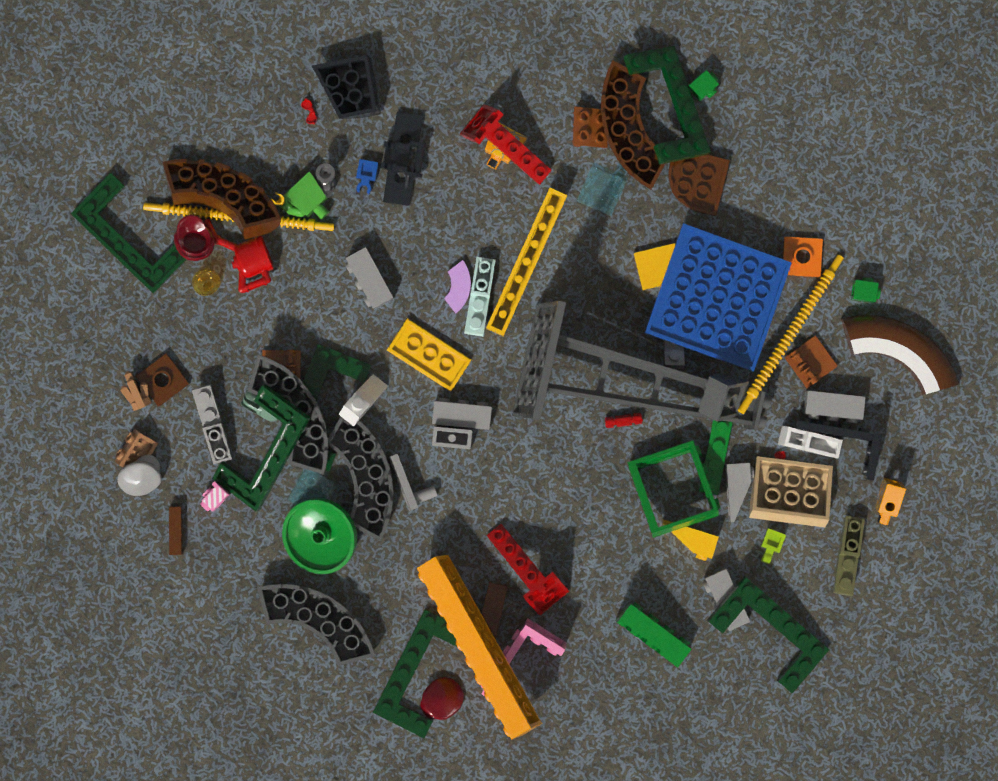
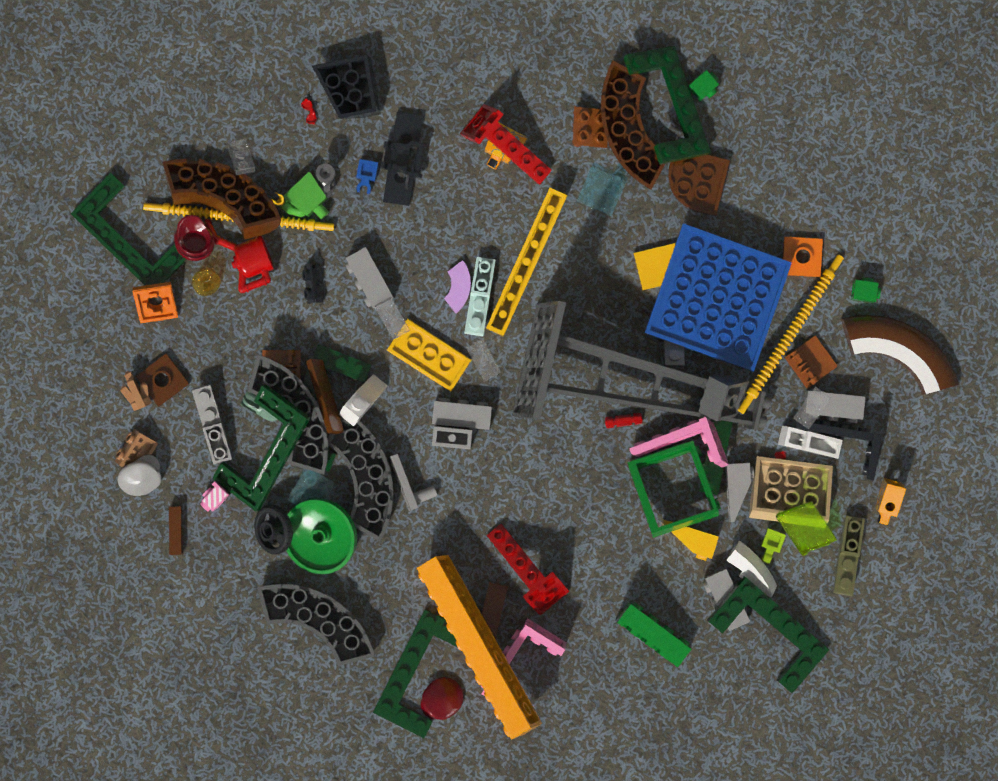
none -> orange piece [132,282,178,323]
none -> clear plate [227,138,255,175]
none -> black wheel [254,505,293,555]
none -> black hinge [302,264,325,304]
none -> reddish brown tile [306,359,344,434]
none -> clear plate [375,297,410,340]
none -> clear plate [466,339,501,382]
none -> bright pink bracket [630,417,729,467]
none -> white slope [727,541,777,598]
none -> clear neon green piece [776,501,837,556]
none -> clear plate [793,387,831,430]

